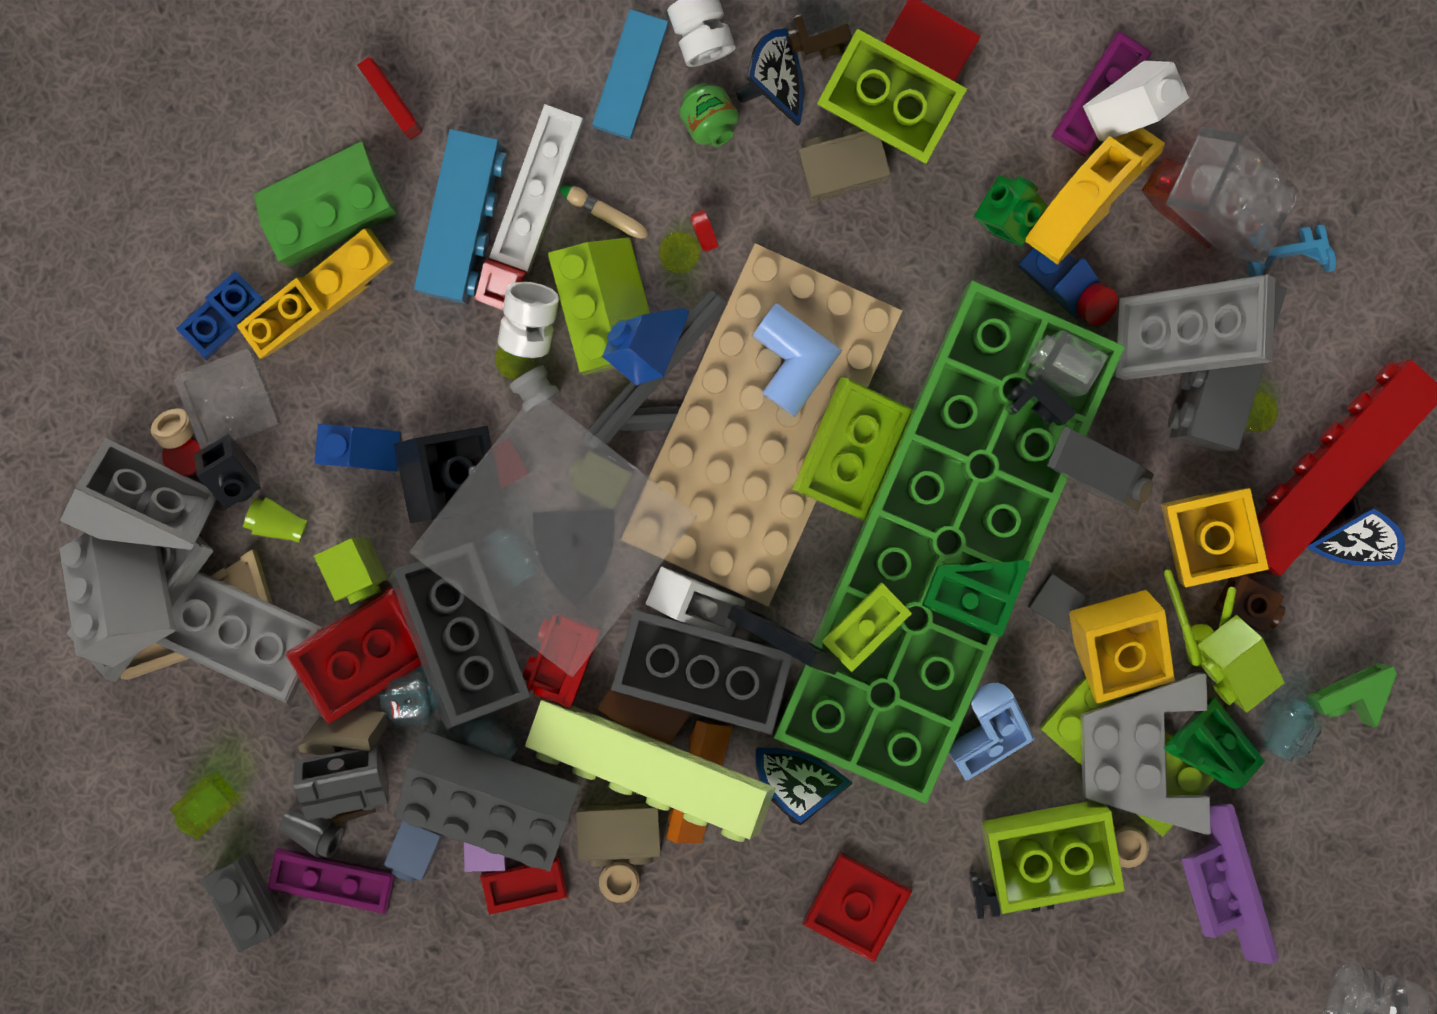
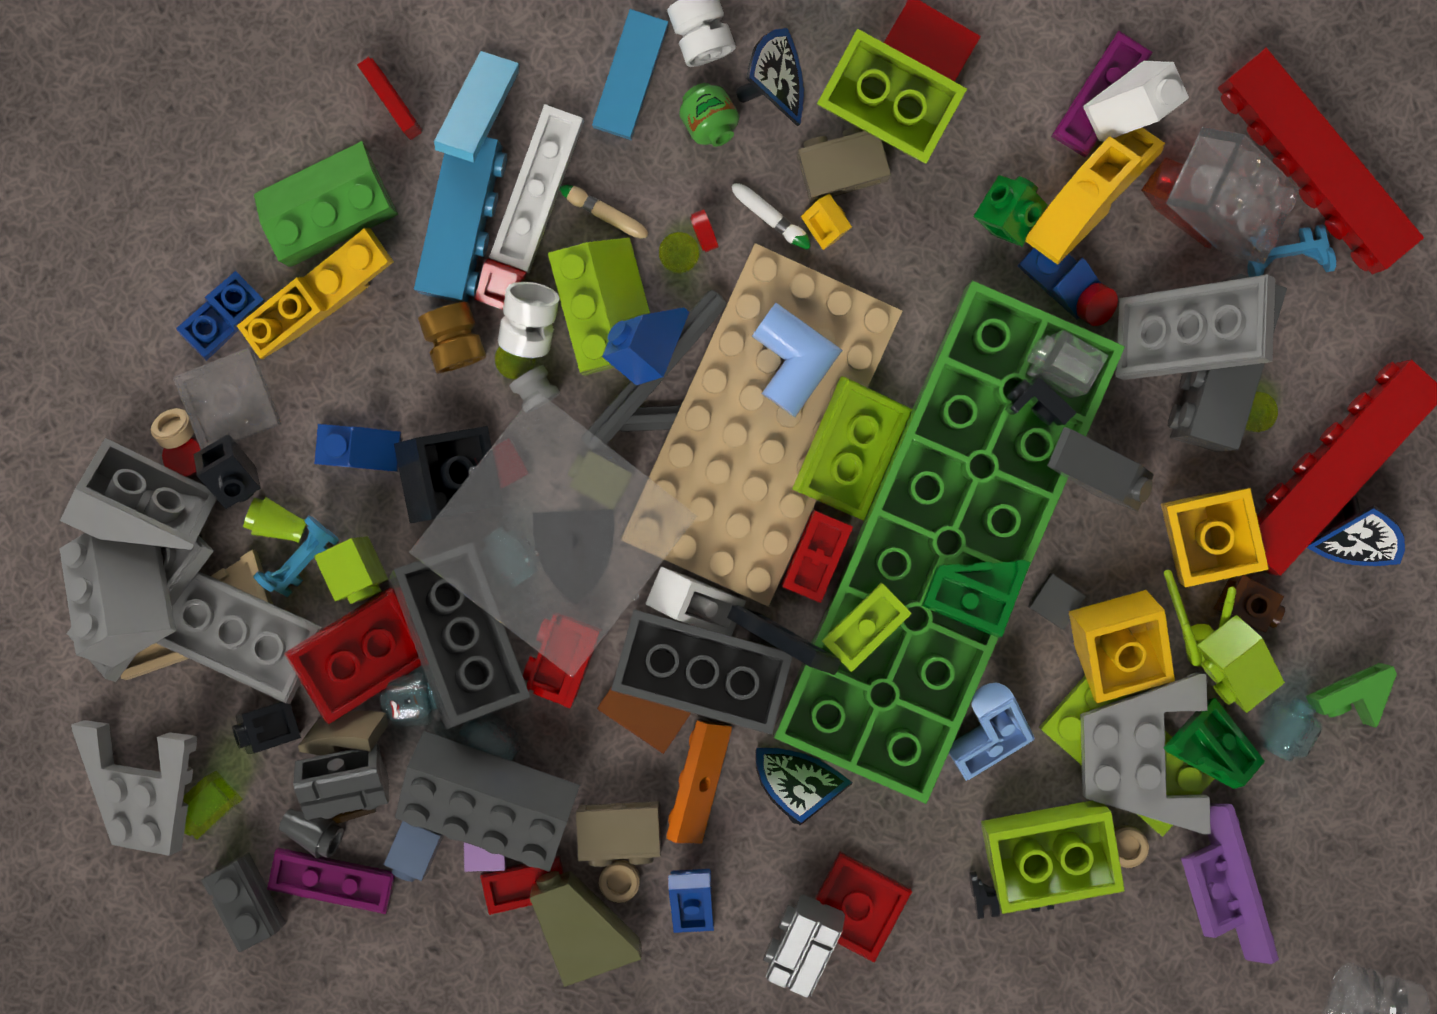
yellowish green brick [525,699,776,842] -> none
dark brown bracket [786,13,852,62] -> none
none -> light grey wing [71,720,197,856]
none -> black bracket [232,701,301,754]
none -> dark azure piece [253,515,340,597]
none -> pearl gold wheel [418,302,486,373]
none -> medium azure tile [434,51,519,163]
none -> olive slope [530,871,642,987]
none -> blue slope [668,869,714,933]
none -> white piece [732,183,811,250]
none -> brick [763,894,845,998]
none -> red hinge [781,510,853,603]
none -> yellow plate [800,193,852,250]
none -> red brick [1218,47,1424,274]

